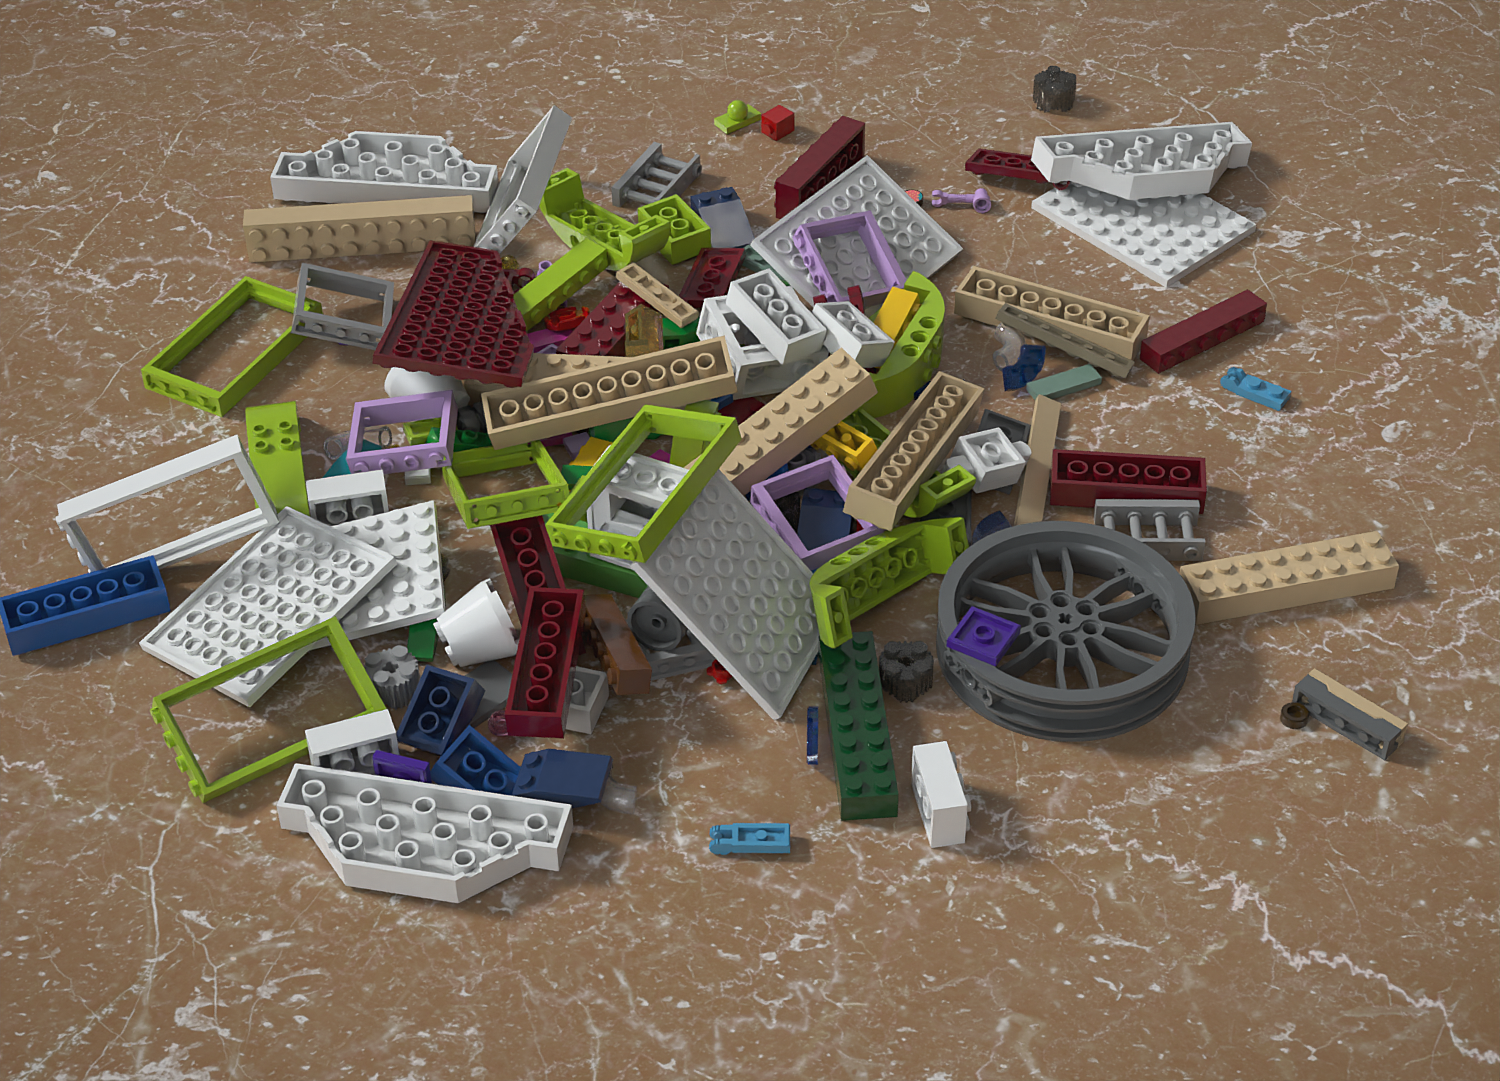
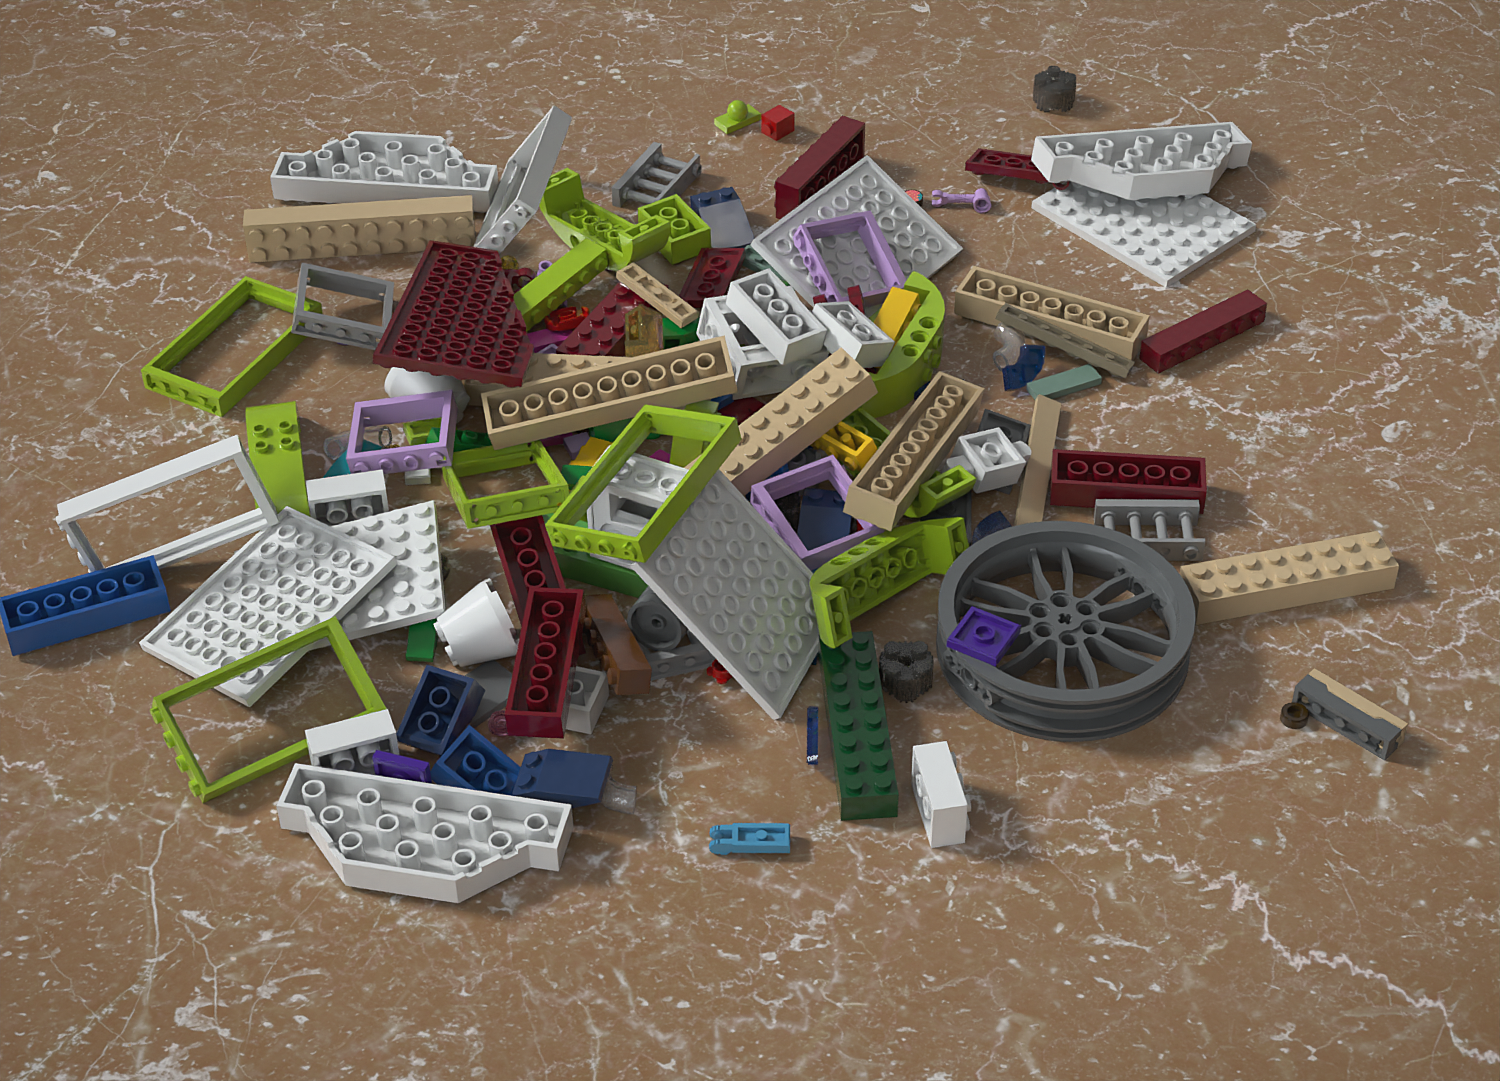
light grey brick [364,645,420,710] -> none
dark grey wheel [456,401,488,433] -> none
dark azure hinge [1220,367,1292,411] -> none

